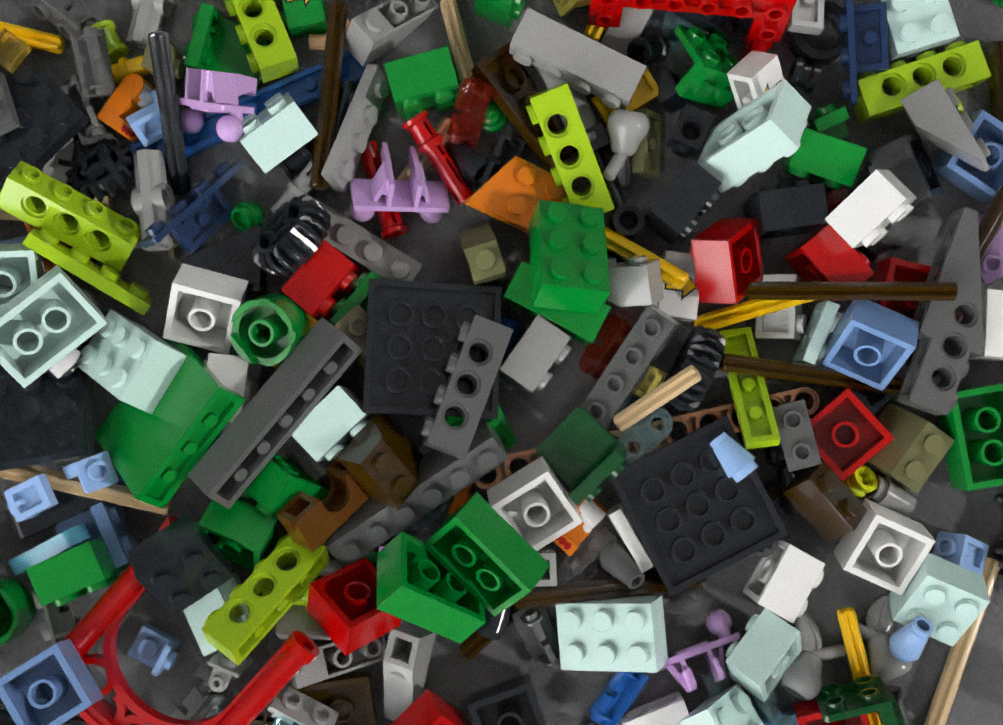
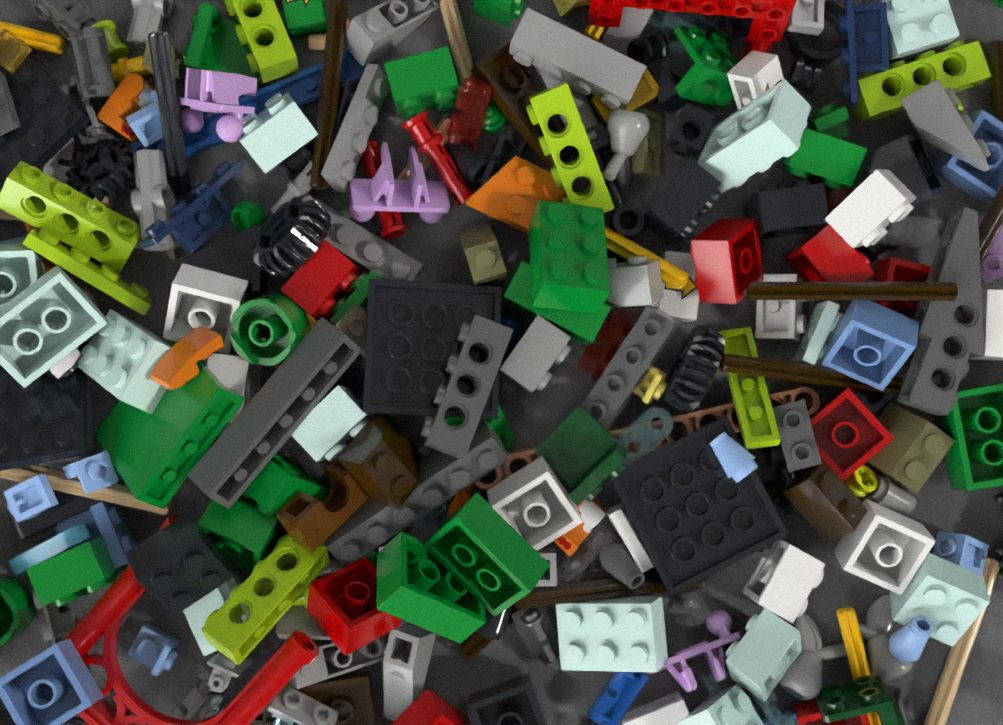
tan axle [613,365,701,431] -> none
yellow axle [694,281,818,330] -> none
none -> orange slope [150,326,224,390]

